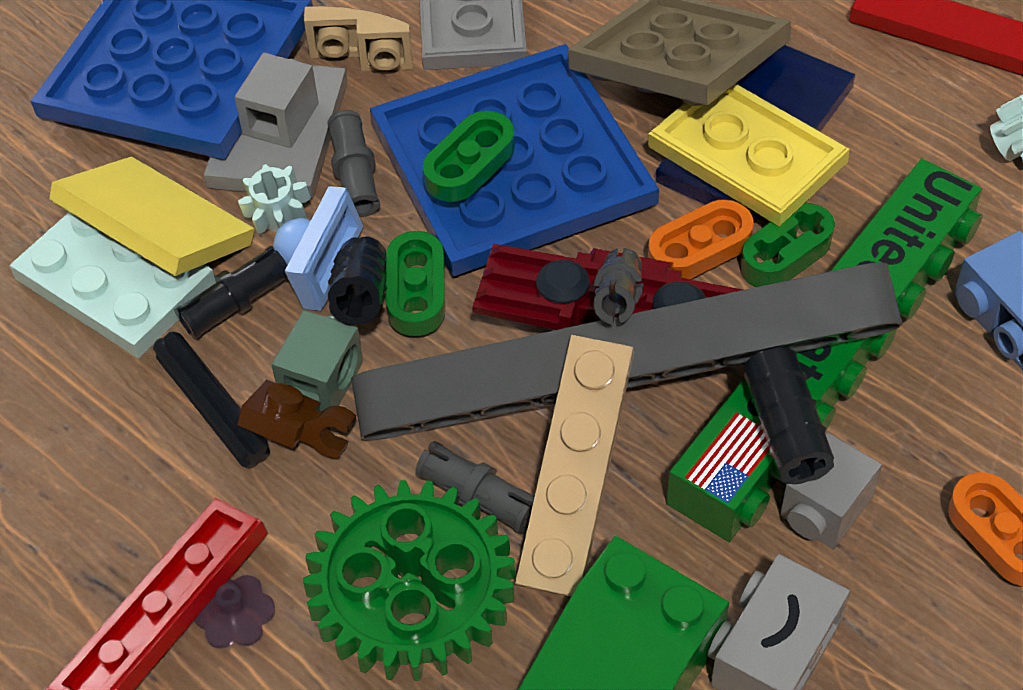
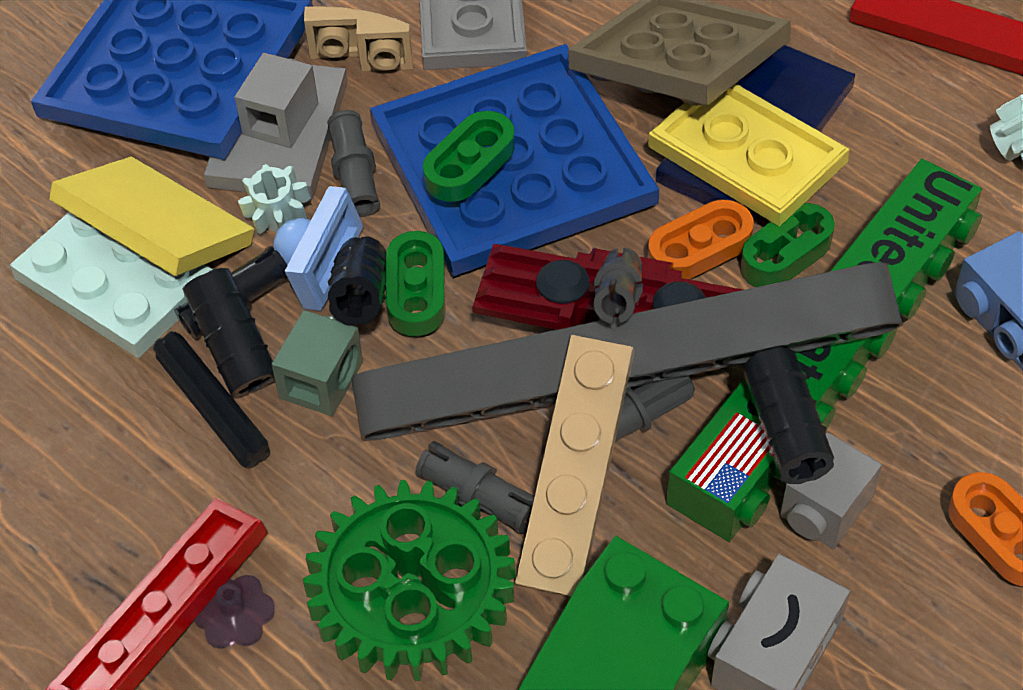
reddish brown plate [237,379,356,458] -> none
none -> black axle [182,268,275,398]
none -> dark grey axle [615,376,695,442]

